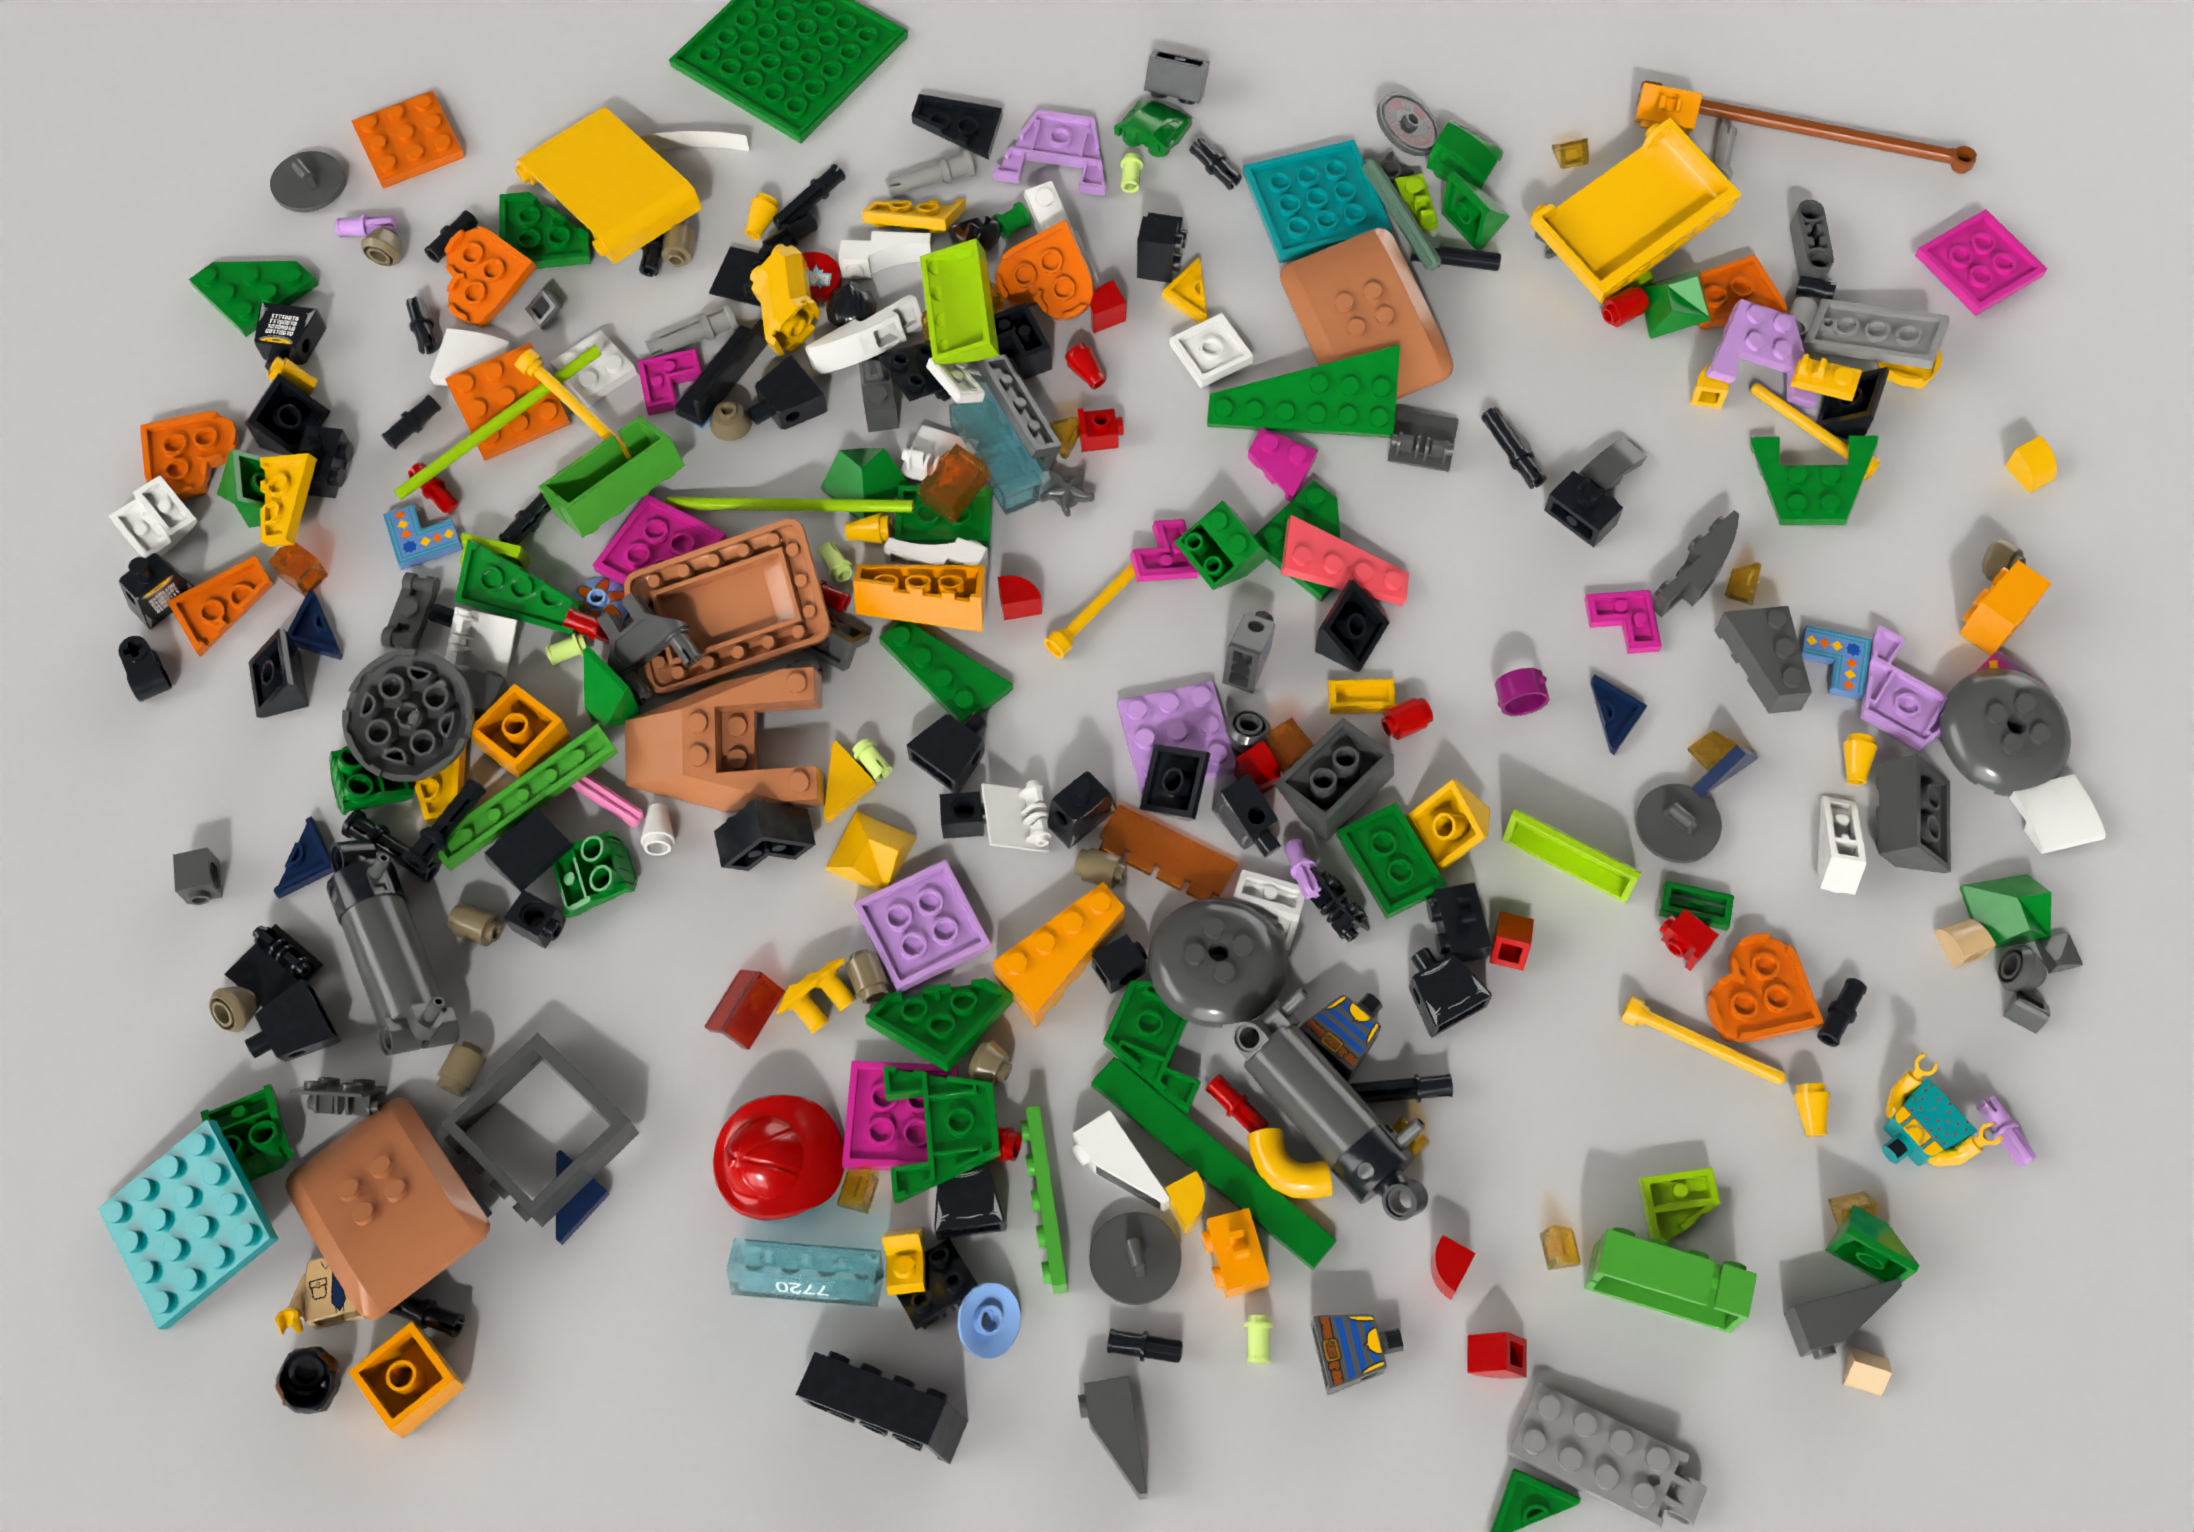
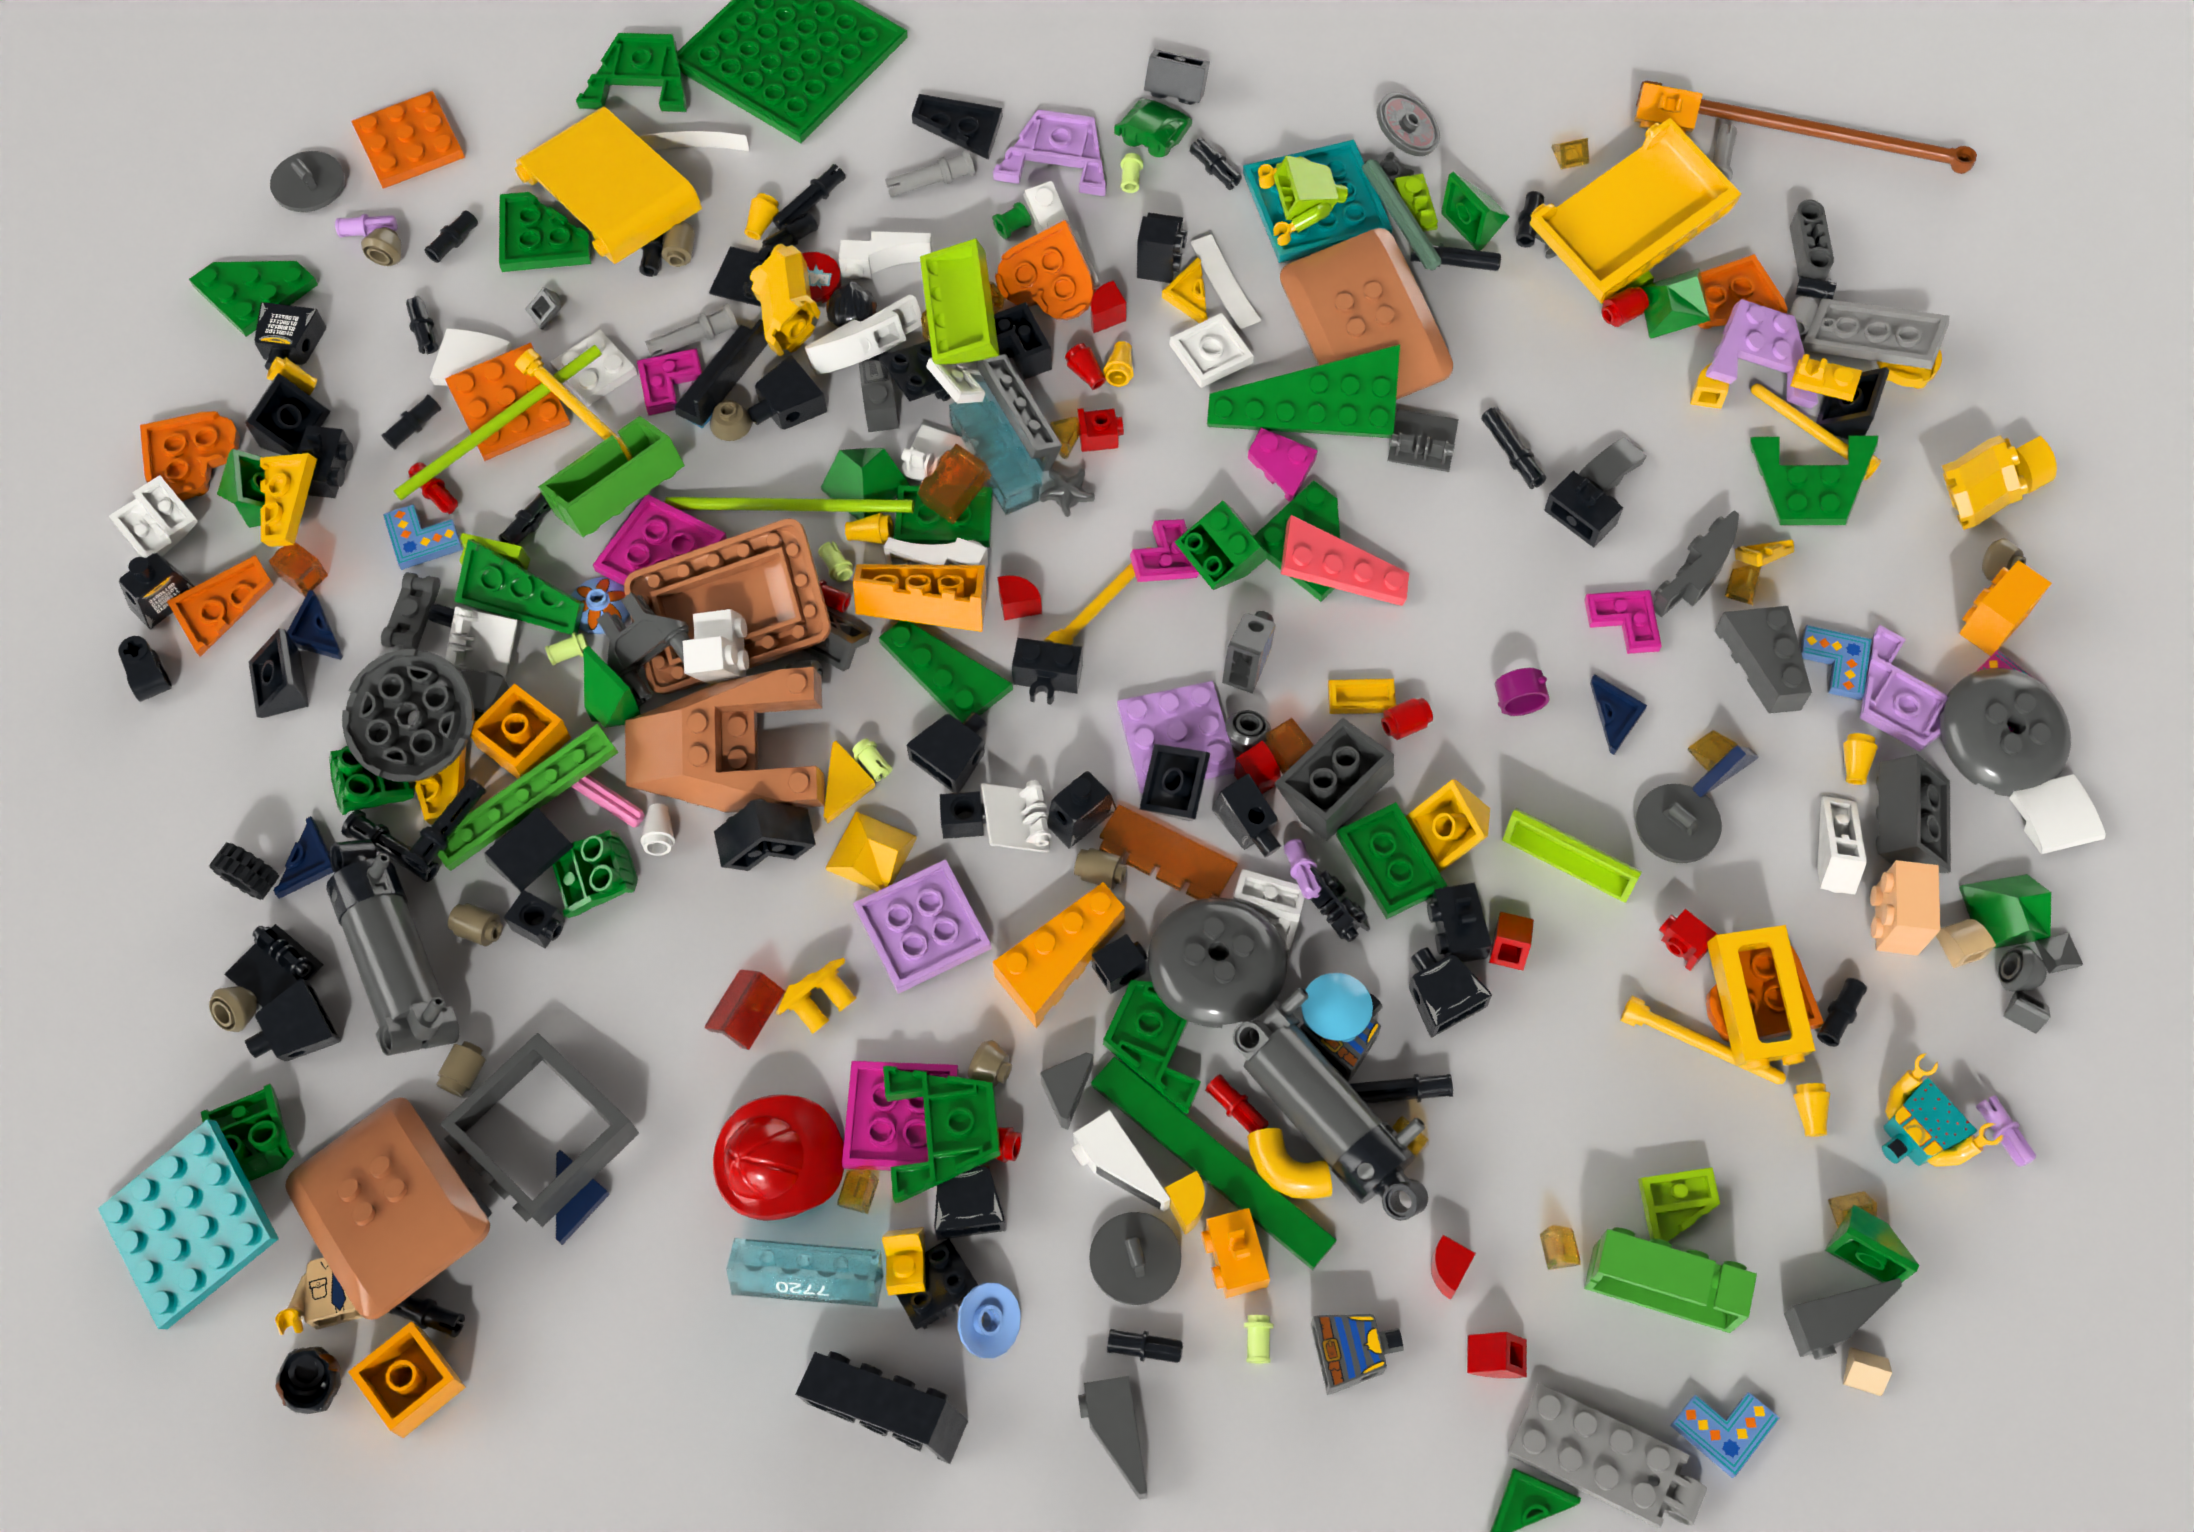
dark grey brick [173,847,222,905] -> none
dark grey hinge [290,1077,387,1116] -> none
orange plate [445,226,537,328] -> none
red axle [562,607,610,644] -> none
dark tan brick [845,949,889,1004] -> none
yellow wing [862,199,966,233] -> none
green plate [865,978,1014,1072] -> none
black hair [947,216,1001,252] -> none
bright green plate [1020,1105,1068,1294] -> none
black slope [1315,580,1390,672] -> none
green slope [1427,120,1503,190] -> none
green tile [1659,881,1734,931] -> none
dark pink plate [1915,209,2047,316] -> none
none -> black tyre [209,842,280,900]
none -> green wing [576,33,687,112]
none -> white brick [683,609,749,684]
none -> black brick [1012,638,1083,705]
none -> dark grey slope [1040,1052,1093,1130]
none -> yellow cone [1103,341,1134,387]
none -> white sticker [1191,234,1261,329]
none -> lime torso [1258,156,1348,246]
none -> medium azure dish [1301,973,1373,1042]
none -> black pin [1516,191,1544,248]
none -> medium blue tile [1670,1392,1780,1478]
none -> yellow piece [1707,925,1816,1071]
none -> yellow tile [1735,539,1794,567]
none -> light nougat brick [1870,860,1940,955]
none -> yellow brick [1941,435,2029,530]

